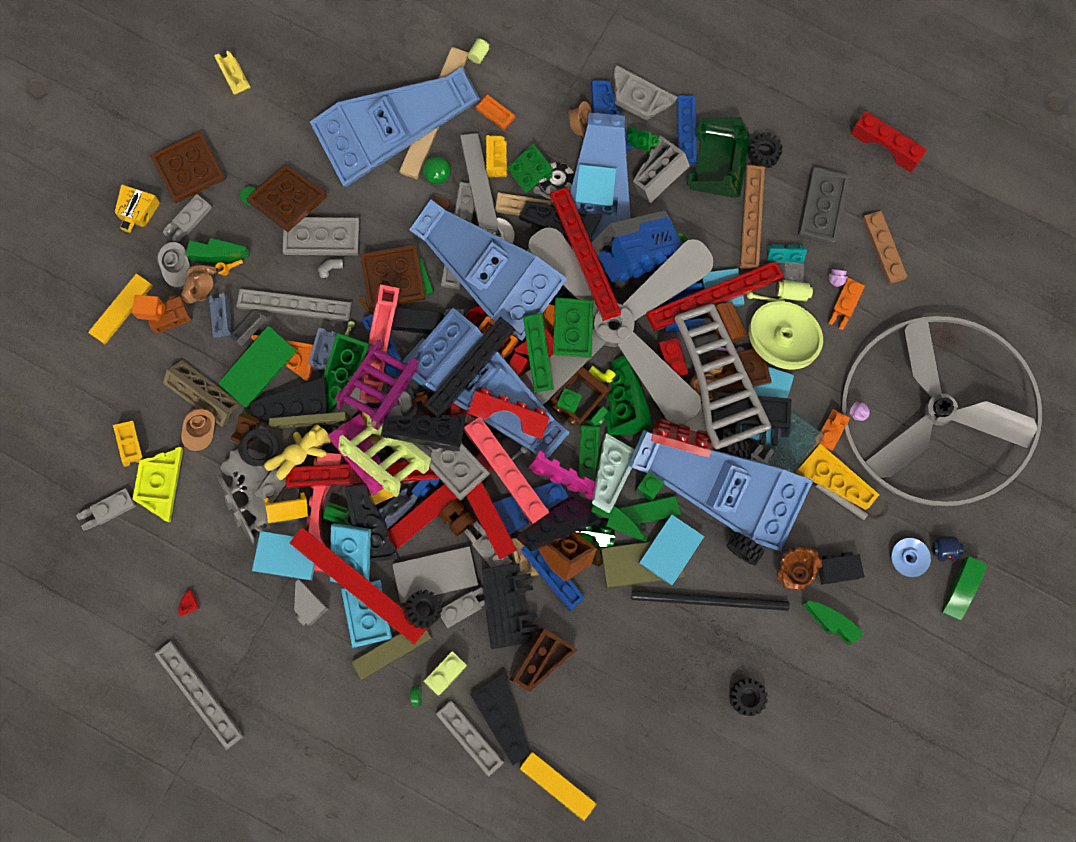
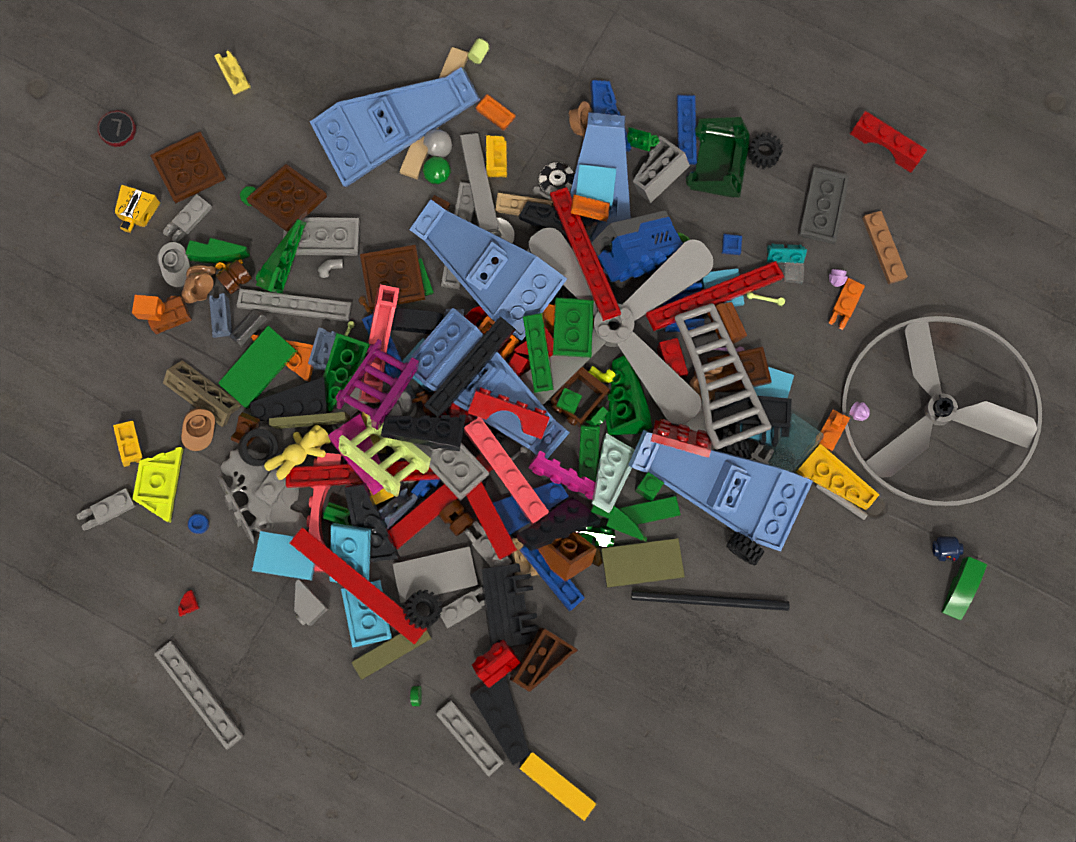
yellow tile [88,274,153,344] -> none
yellow hinge [264,492,308,523] -> none
yellowish green brick [424,651,467,696] -> none
green hinge [507,143,553,193] -> none
light grey wing [614,65,677,120] -> none
medium azure tile [639,515,704,586] -> none
black tyre [729,679,768,716] -> none
medium nougat tile [739,165,765,270] -> none
yellowish green dish [748,301,823,369] -> none
dark orange hair [776,546,822,590] -> none
yellowish green head [777,280,813,301] -> none
green slope [802,600,864,645] -> none
black brick [818,552,865,585] -> none
light blue dish [891,538,931,577] -> none
none -> black tile [98,111,136,147]
none -> blue tile [188,514,209,534]
none -> reddish brown wheel [215,259,252,295]
none -> green wedge [256,220,306,294]
none -> light grey hair [423,129,452,158]
none -> red brick [471,639,521,688]
none -> orange tile [571,194,610,222]
none -> blue tile [722,234,742,255]

